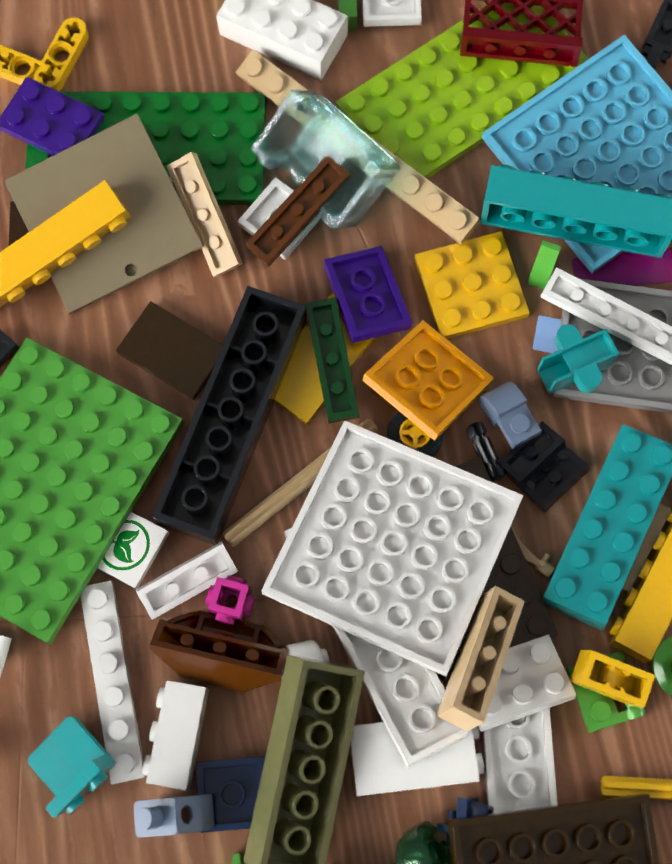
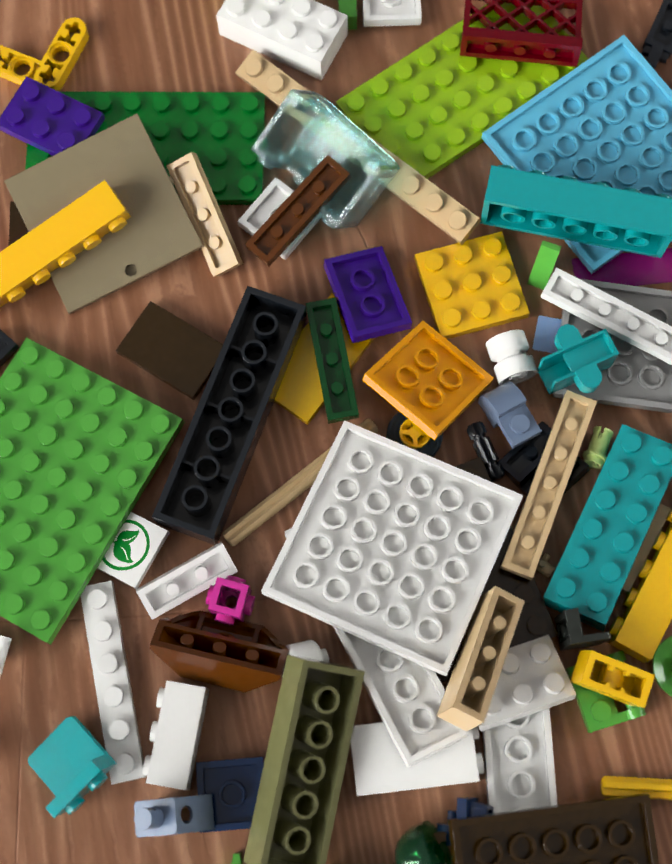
none -> white wheel [485,329,538,385]
none -> tan plate [500,390,597,580]
none -> pearl dark grey panel [554,608,611,651]
none -> yellowish green pin [582,426,614,469]

